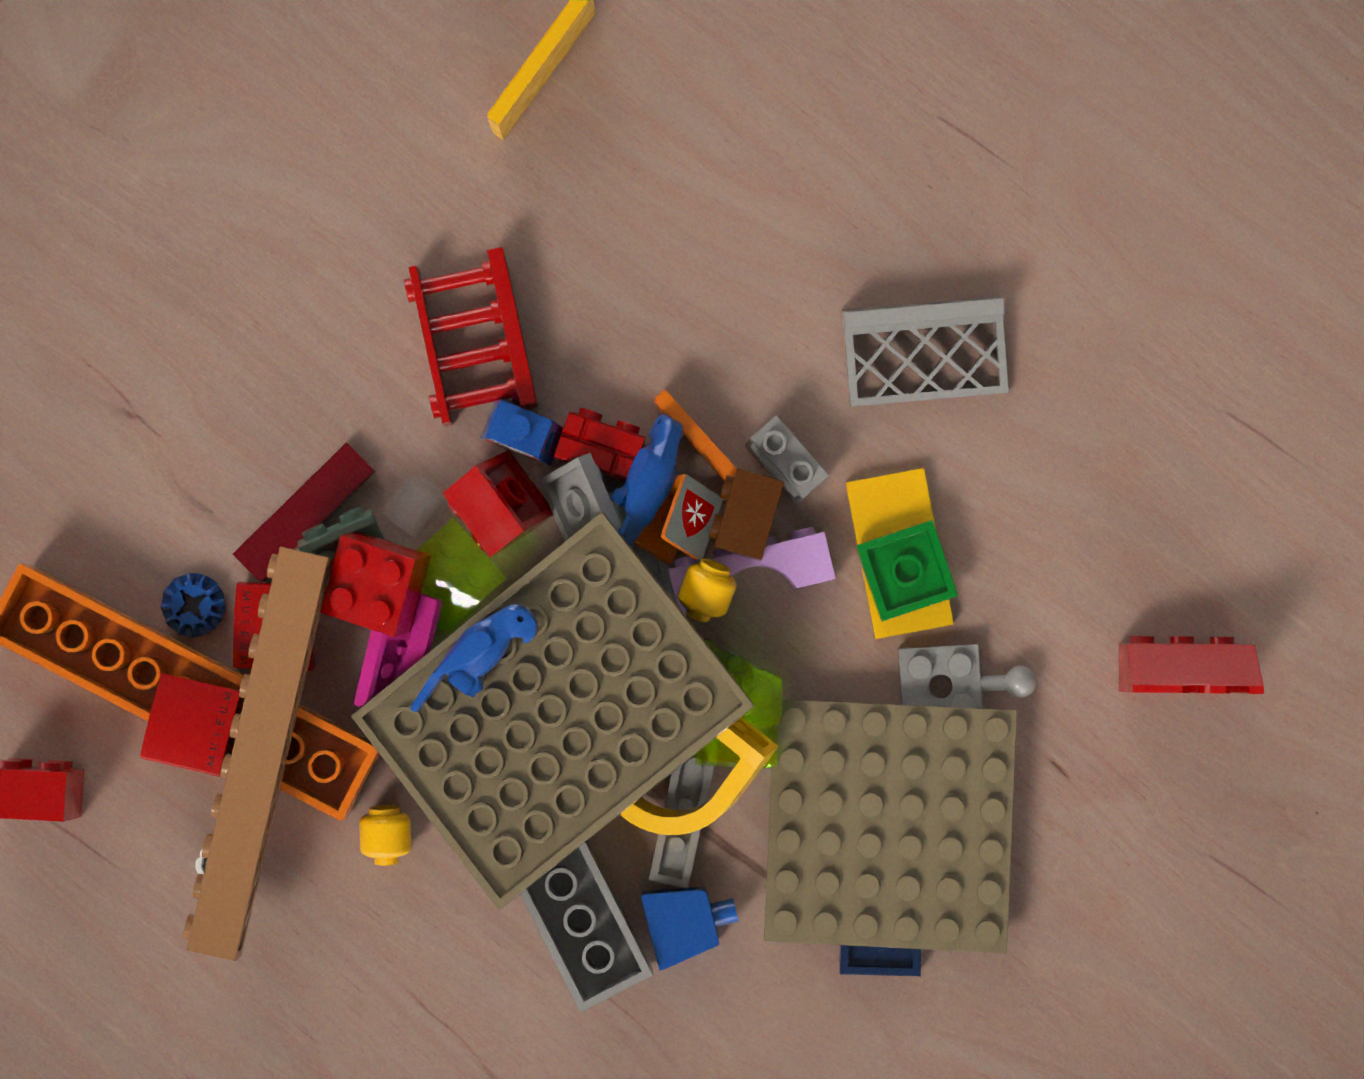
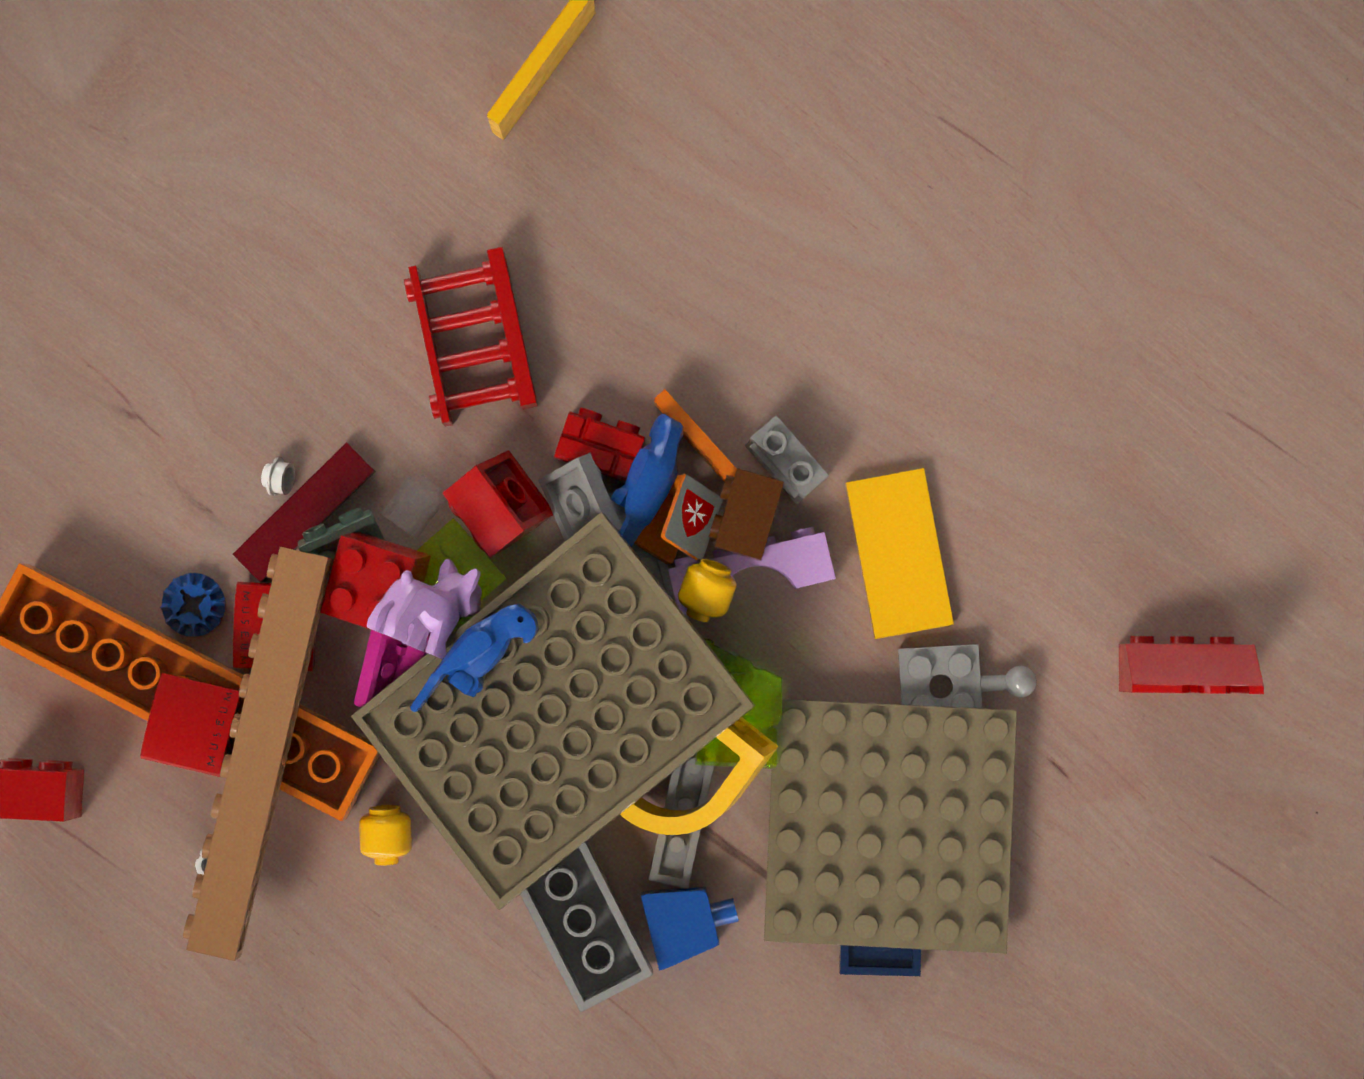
blue torso [480,400,563,466] -> none
light grey fence [841,296,1009,407] -> none
green plate [855,520,958,622] -> none
none -> white plate [261,457,295,496]
none -> lavender animal [367,559,482,659]

